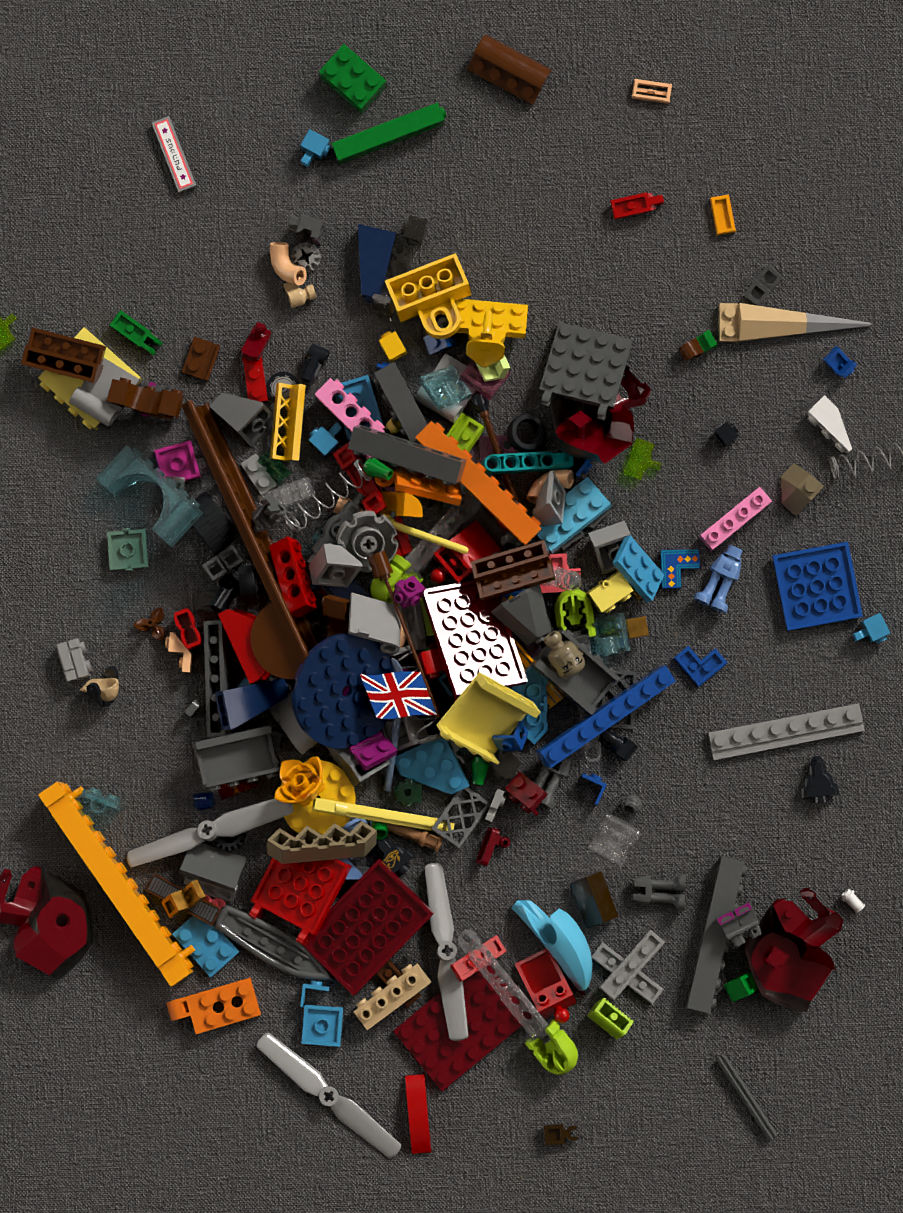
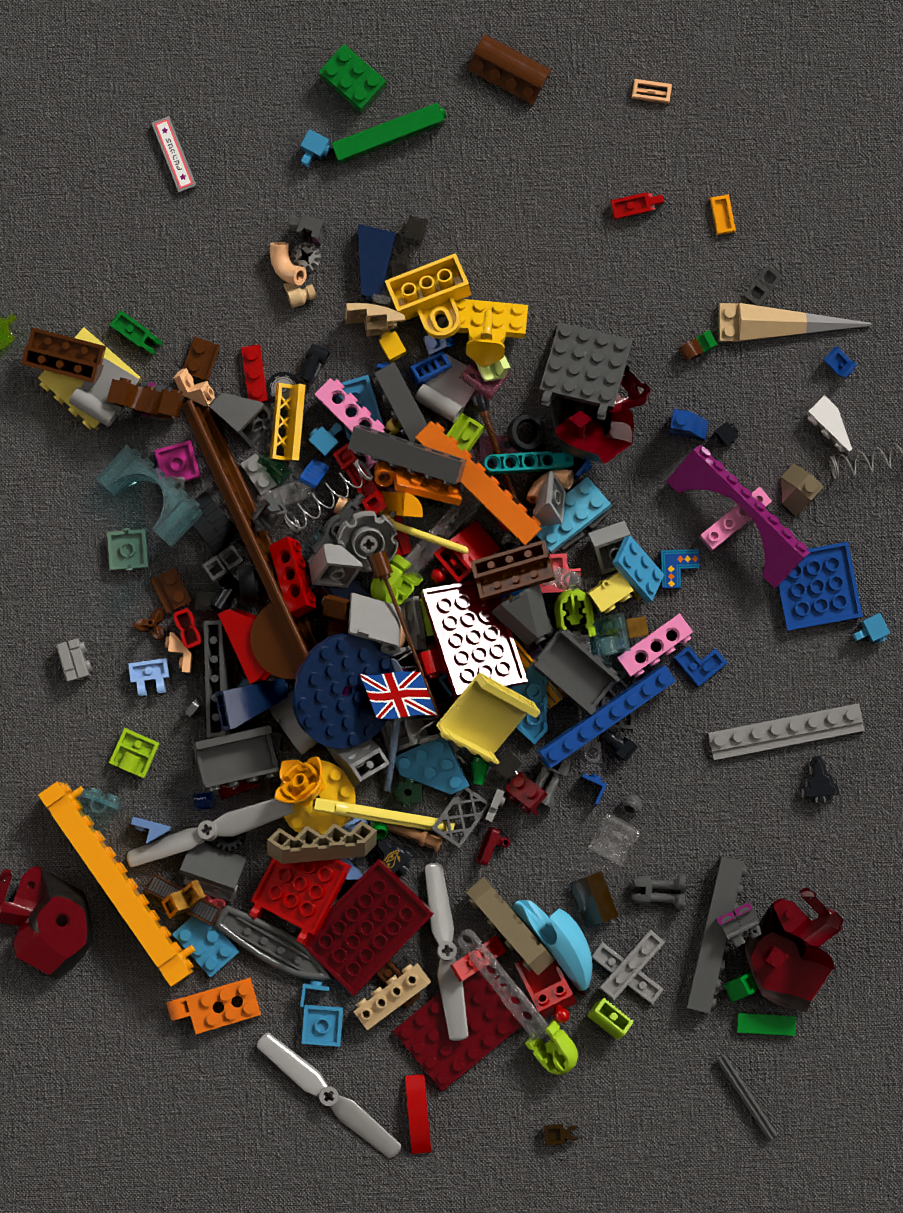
cap [80,666,119,707] -> none
dark red piece [241,322,271,362] -> none
magenta plate [349,731,397,771] -> none
green cone [363,458,393,480] -> none
magenta brick [393,575,426,609] -> none
clear light blue plate [419,365,472,410] -> none
blue bracket [492,721,528,751] -> none
dark tan piece [544,631,585,679] -> none
clear neon green plate [623,438,662,481] -> none
medium blue piece [693,545,743,614] -> none
white pin [841,889,865,914] -> none
none -> lime plate [109,728,160,778]
none -> light blue plate [128,658,170,696]
none -> medium blue slope [131,817,172,844]
none -> reddish brown plate [150,567,192,614]
none -> light nougat slope [174,368,215,406]
none -> blue slope [298,459,329,489]
none -> tan slope [345,303,405,337]
none -> blue slope [409,351,452,387]
none -> dark tan brick [466,877,555,975]
none -> bright pink brick [616,613,693,678]
none -> magenta arch [666,445,810,588]
none -> blue slope [668,409,709,440]
none -> green tile [737,1013,796,1036]

